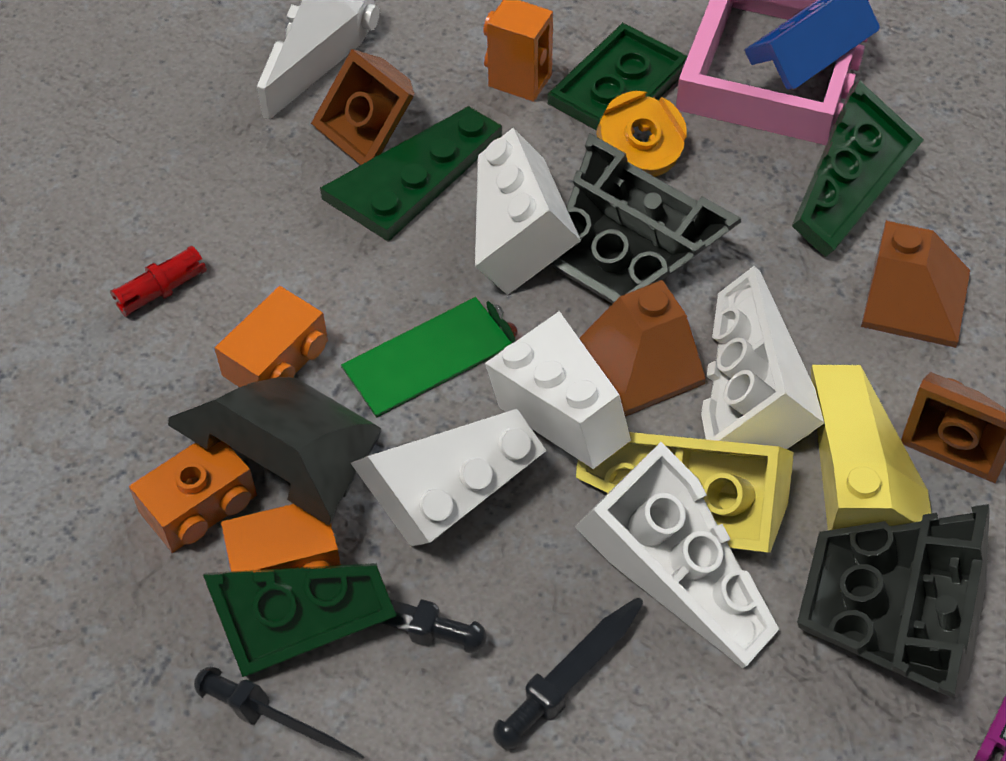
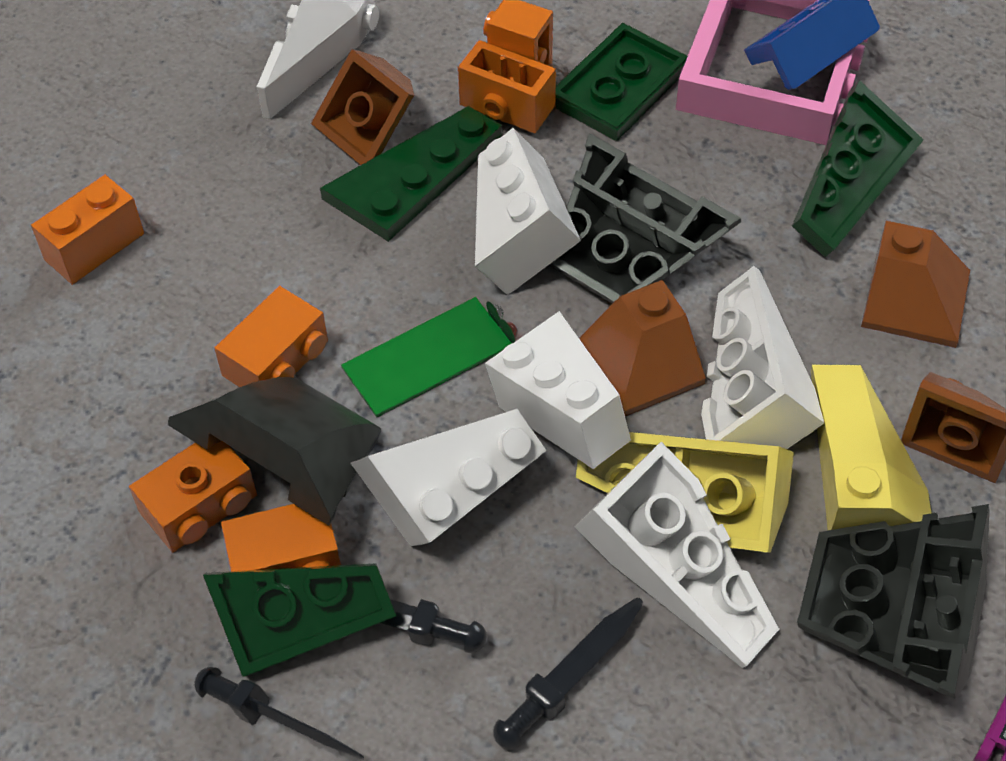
red pin [110,246,207,317] -> none
light orange plate [596,91,687,177] -> none
none -> orange brick [31,174,144,285]
none -> orange brick [458,40,556,133]

